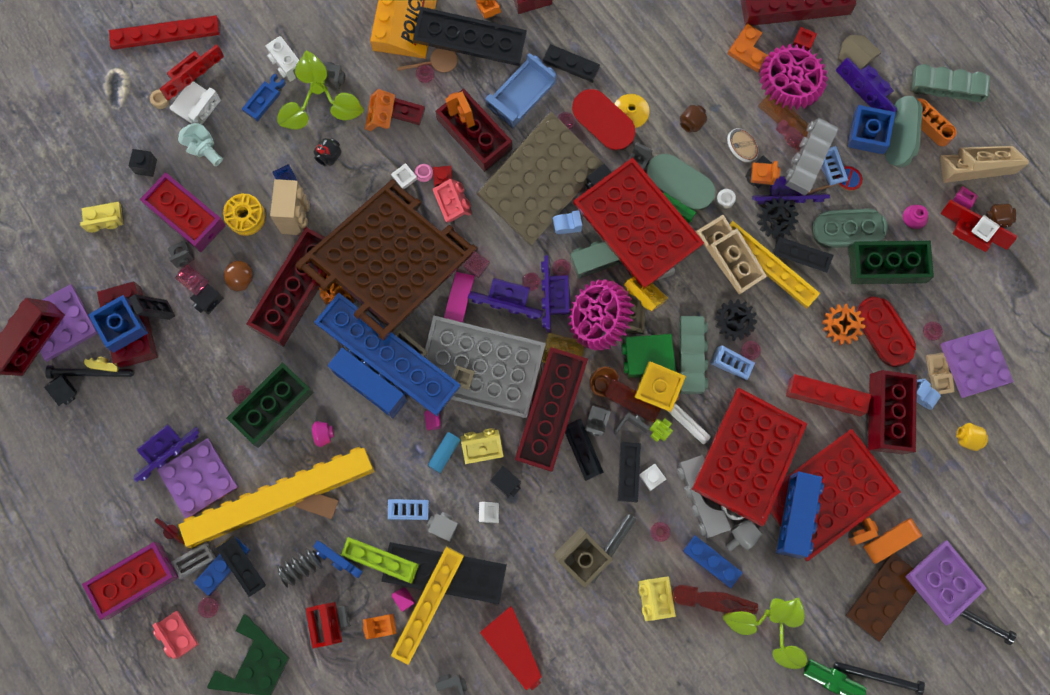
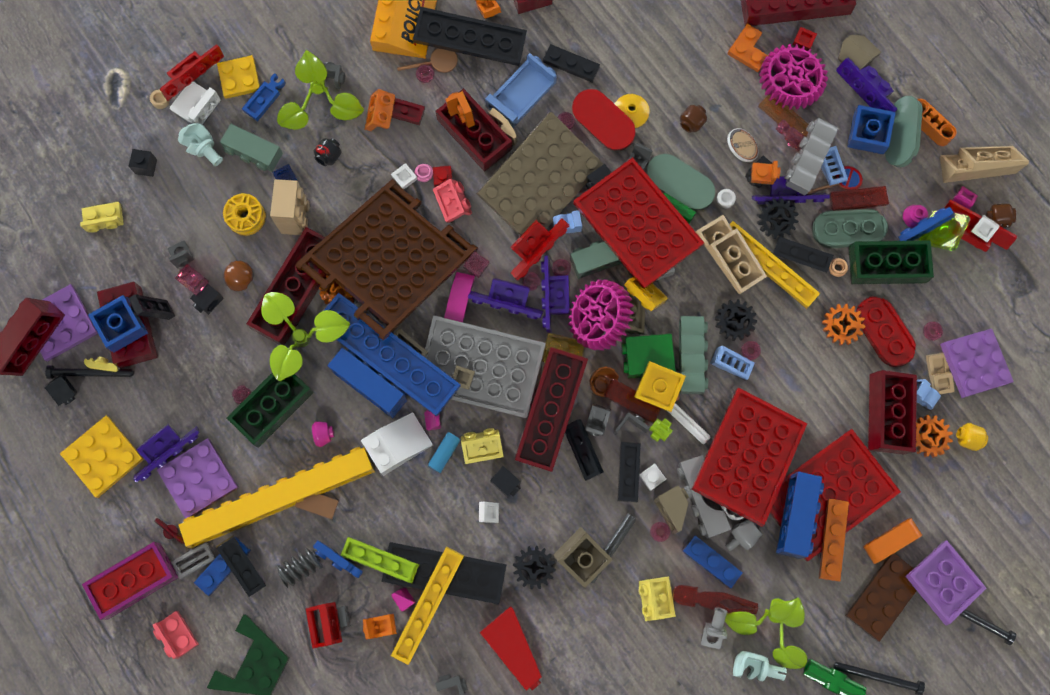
red plate [109,15,220,50] -> none
brick [140,172,226,253] -> none
clear pink plate [198,598,219,618] -> none
white bracket [265,36,299,82] -> none
light blue slope [388,499,429,520] -> none
light grey brick [426,512,459,543] -> none
red brick [786,374,871,417] -> none
orange bracket [849,517,878,546] -> none
sand green brick [911,64,990,102] -> none
none -> yellow plate [60,415,144,498]
none -> yellow plate [217,55,260,99]
none -> sand green brick [220,124,283,172]
none -> lime plant [261,292,350,381]
none -> white slope [361,412,433,476]
none -> tan slope [489,108,517,146]
none -> red bracket [510,218,570,281]
none -> black gear [513,546,556,590]
none -> dark tan slope [653,485,689,535]
none -> light grey bracket [701,608,727,649]
none -> light aqua piece [733,651,787,682]
none -> orange plate [819,499,849,582]
none -> light nougat plate [829,258,848,277]
none -> clear red plate [830,186,889,211]
none -> blue plate [898,207,955,241]
none -> orange gear [916,415,953,458]
none -> clear neon green tile [919,210,970,251]

